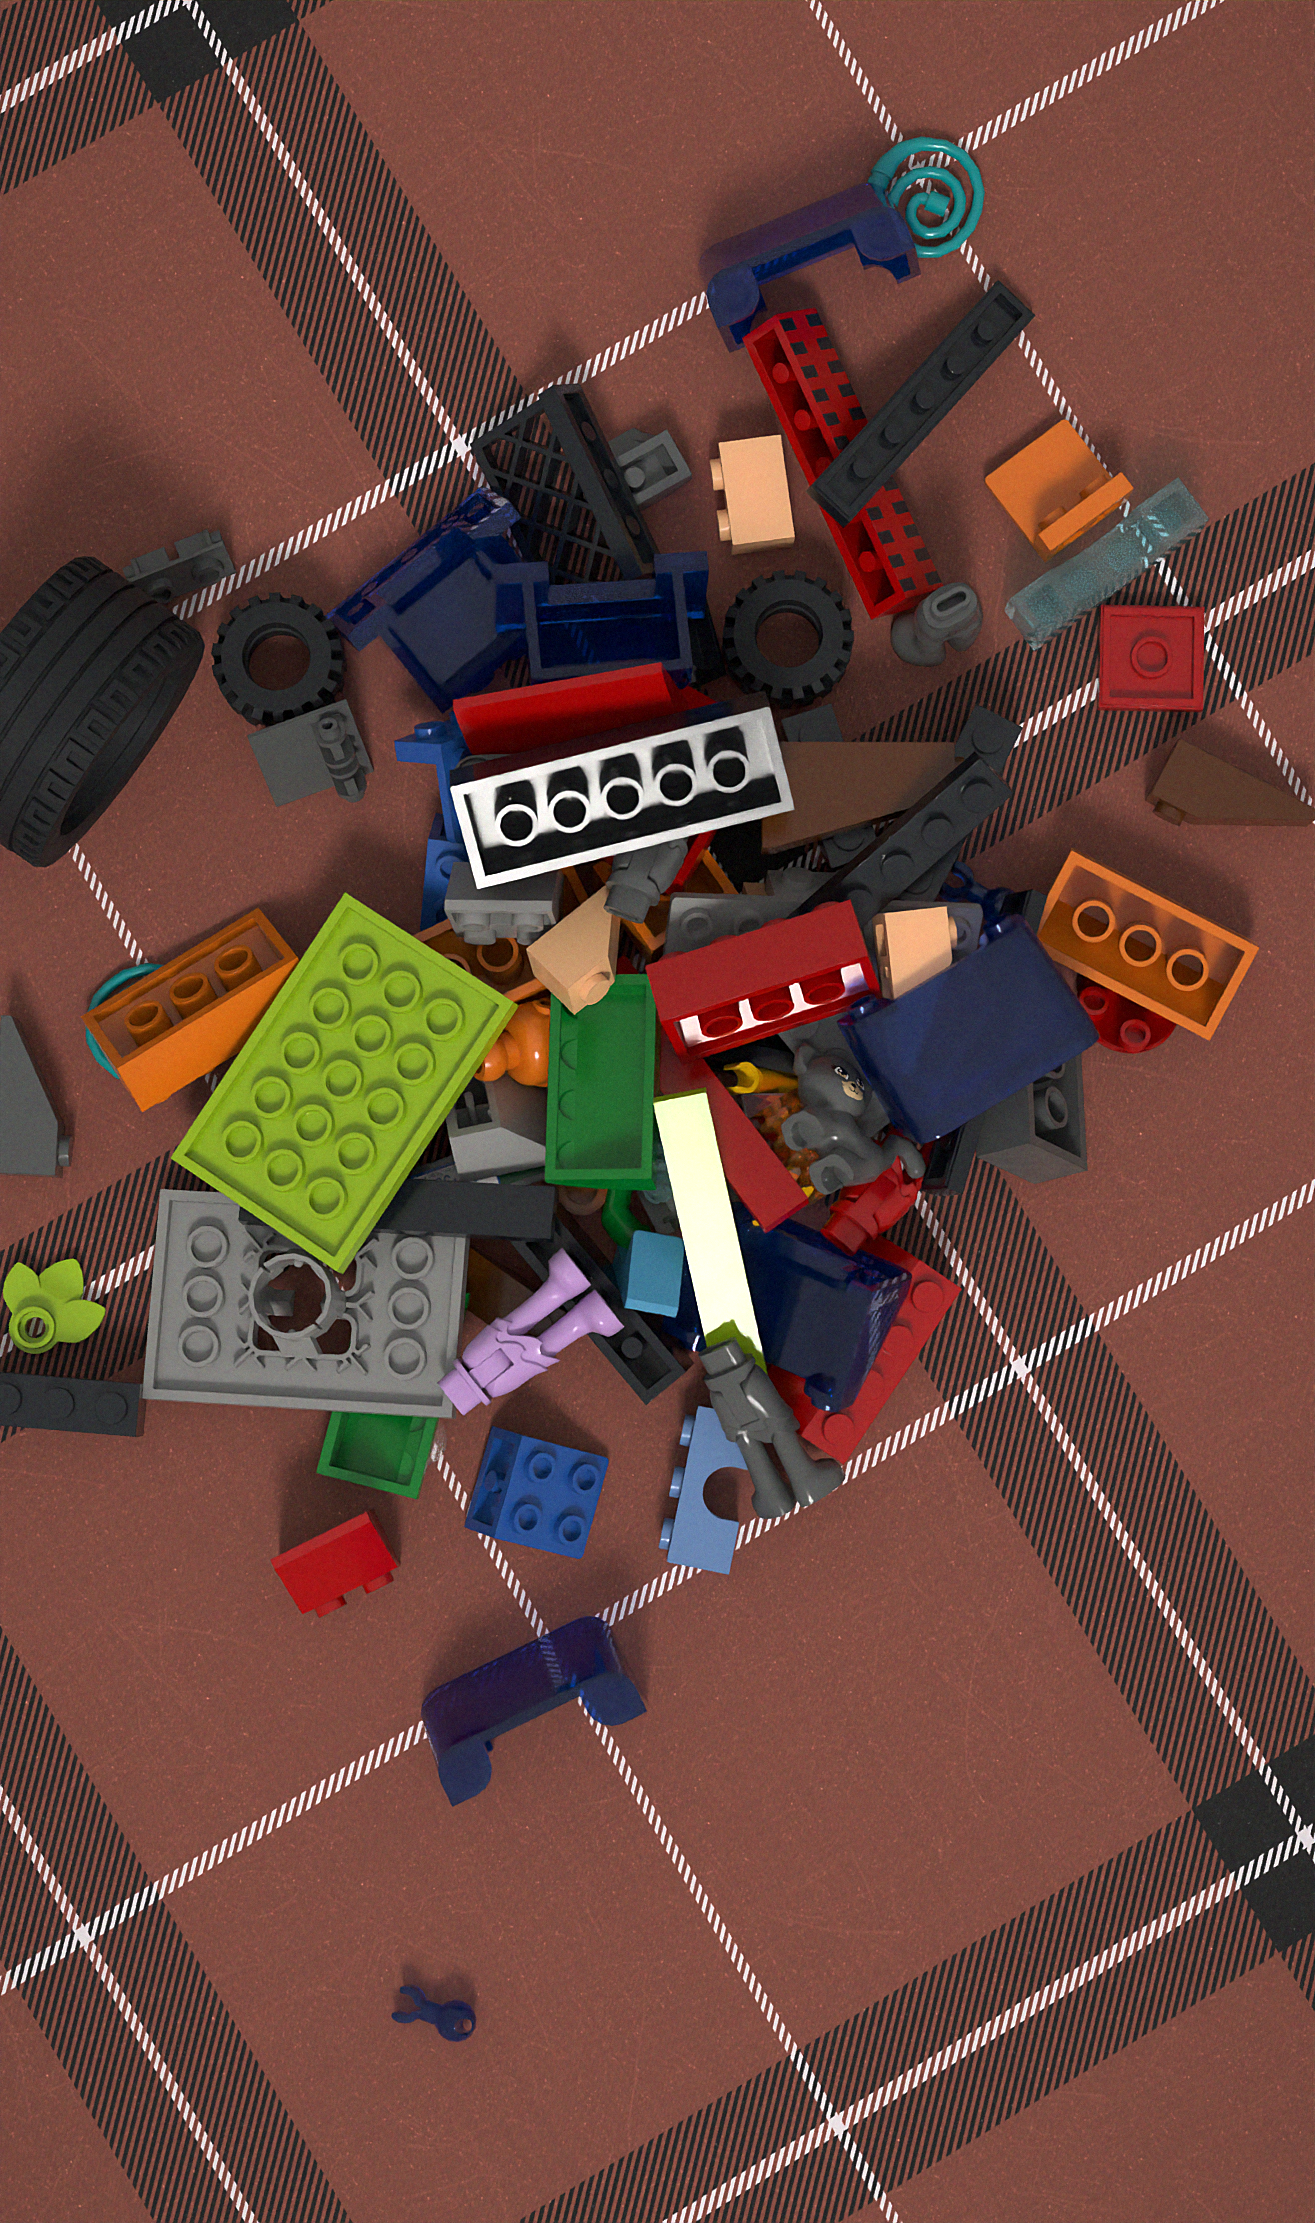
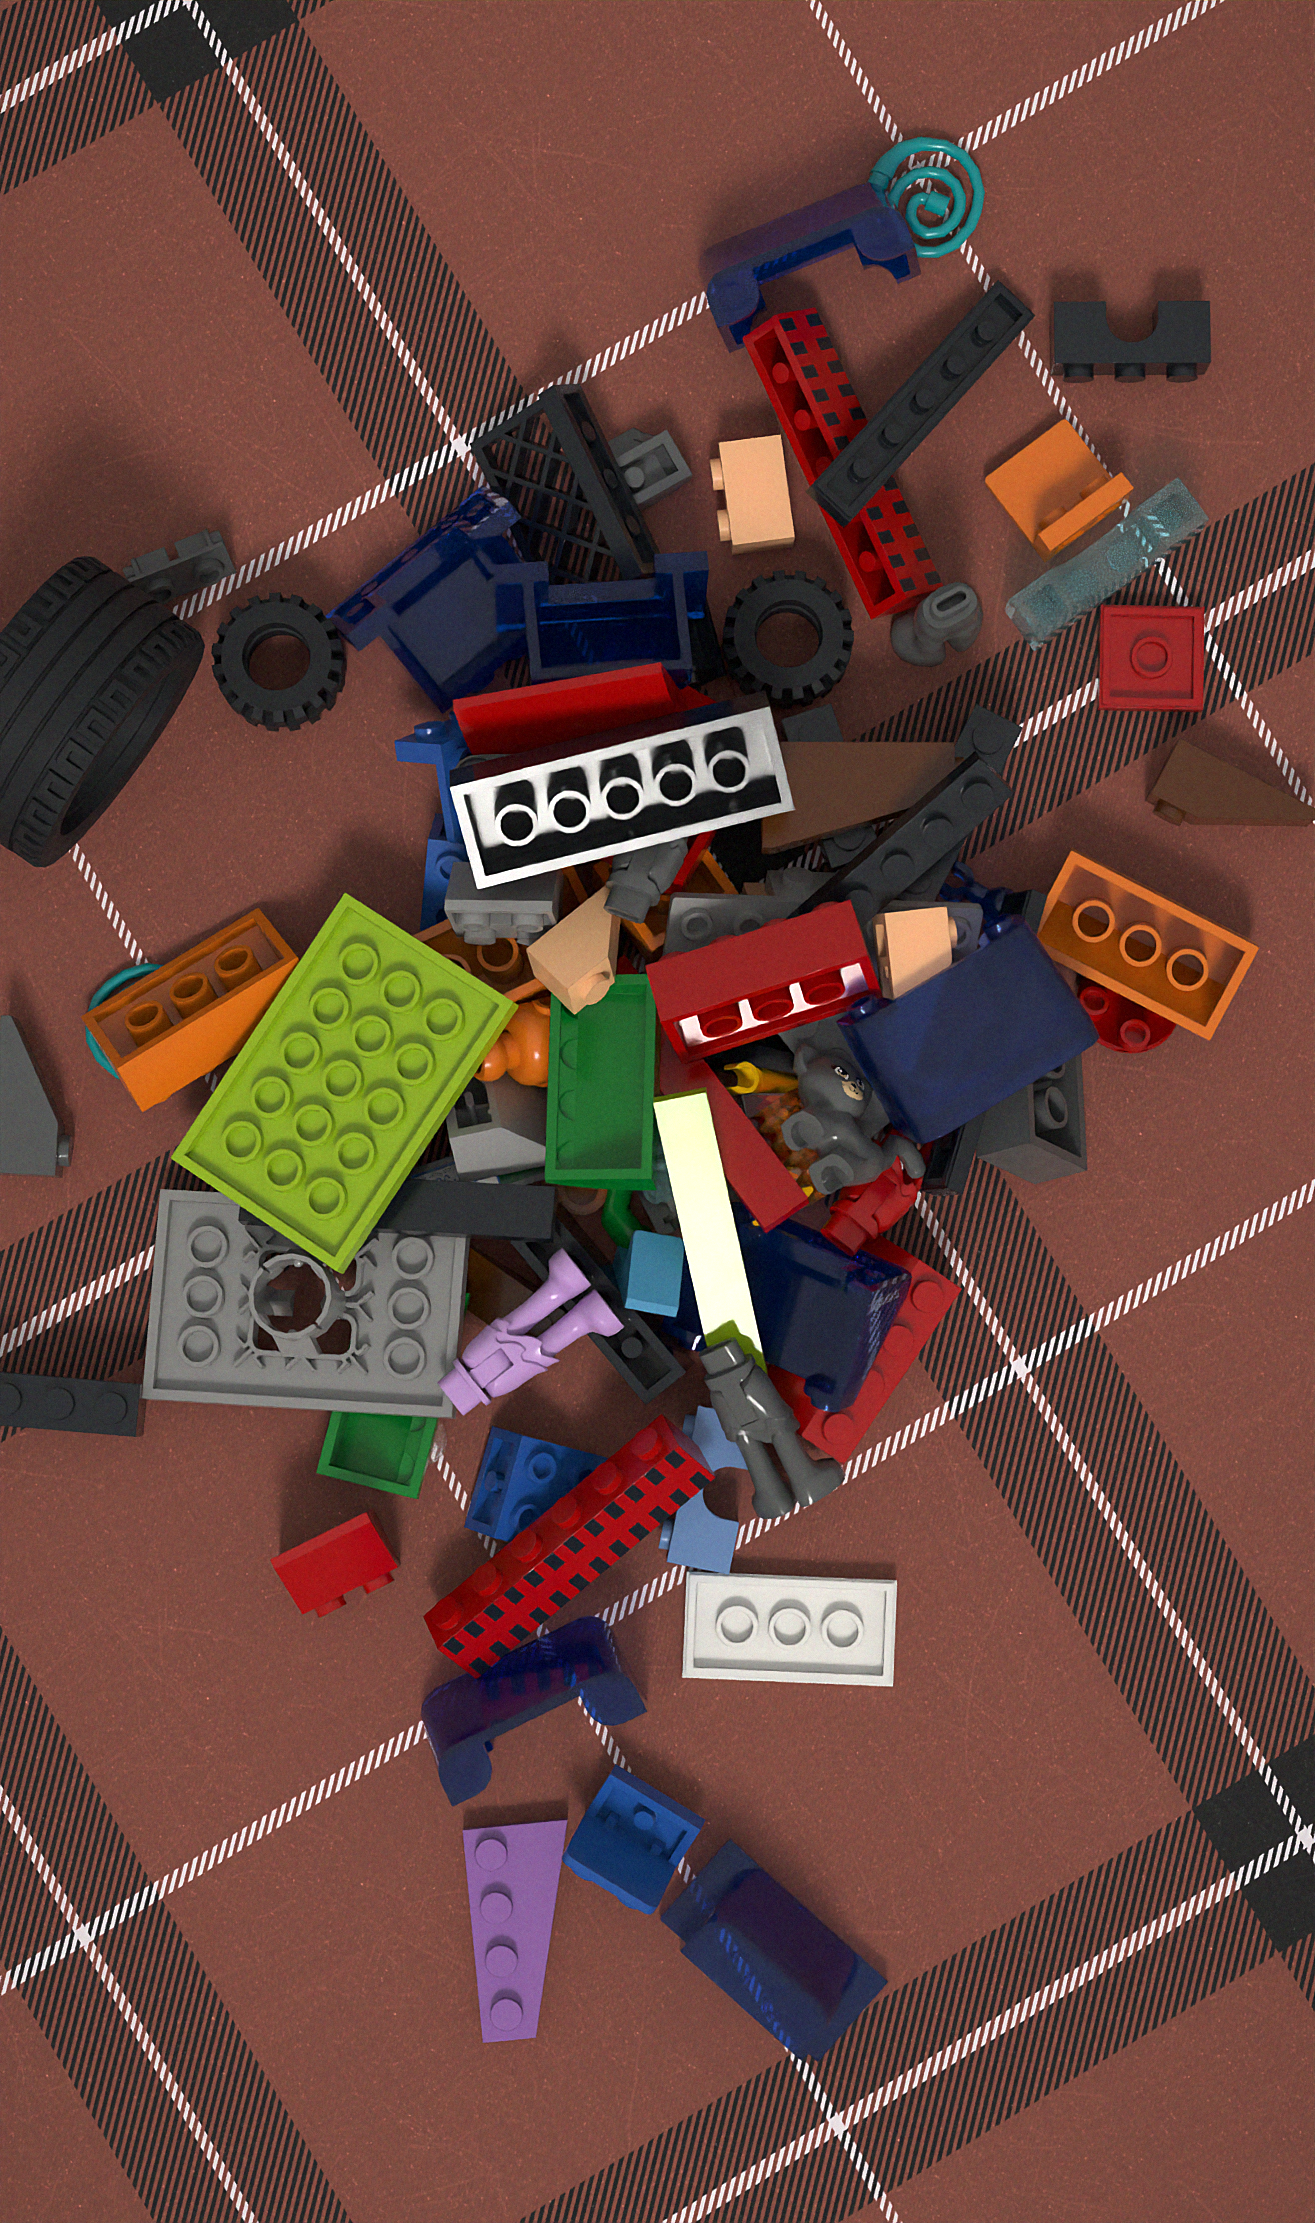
lime plate [3,1258,106,1354] -> none
dark grey hinge [247,699,374,807] -> none
clear blue arm [391,1984,477,2043] -> none
none -> red brick [423,1414,716,1679]
none -> medium lavender wing [463,1818,568,2043]
none -> blue bracket [562,1764,705,1915]
none -> clear blue windscreen [660,1838,888,2062]
none -> white tile [682,1571,897,1687]
none -> black arch [1049,301,1211,383]

